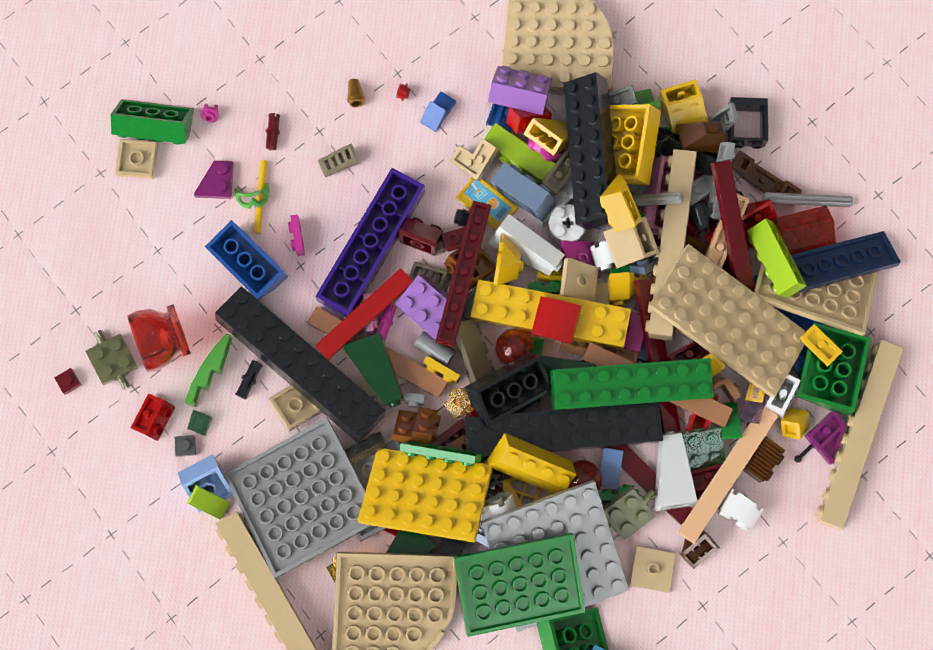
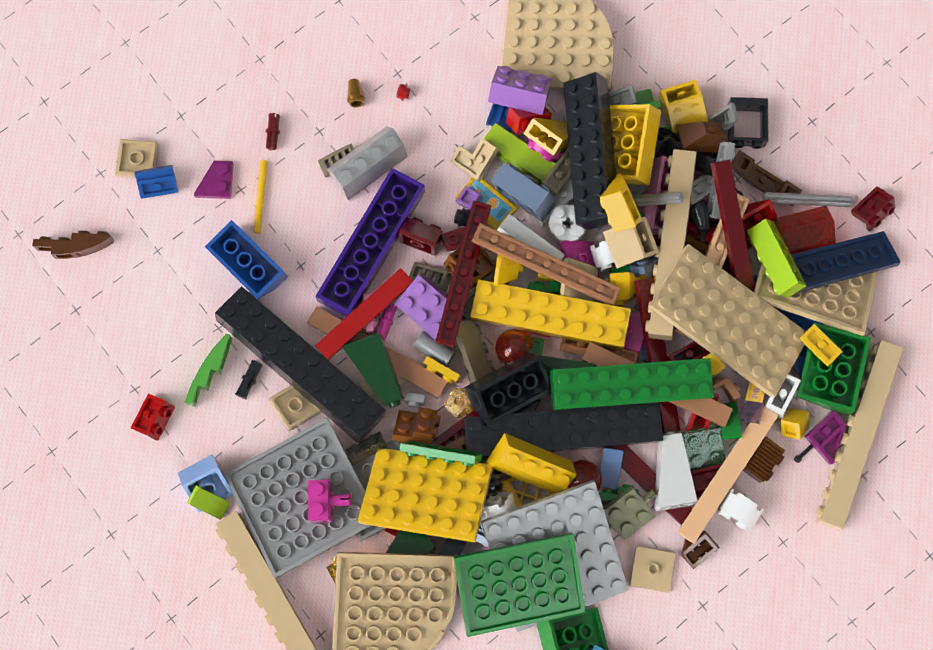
dark red plate [54,368,82,395] -> none
olive plate [85,330,138,390] -> none
green slope [110,99,194,145] -> none
clear red plate [127,304,191,373] -> none
dark grey plate [174,435,196,457] -> none
clear green slope [187,409,213,436] -> none
dark pink plate [200,104,219,122] -> none
bright green helmet [235,183,270,209] -> none
dark pink plate [288,214,305,256] -> none
slope [420,91,456,132] -> none
red slope [531,296,582,344] -> none
none -> reddish brown slope [32,231,114,259]
none -> blue plate [134,165,178,199]
none -> dark pink brick [308,479,351,524]
none -> light grey slope [327,126,408,200]
none -> medium lavender tile [456,186,482,211]
none -> nougat tile [471,223,620,305]
none -> dark red bracket [851,186,896,232]

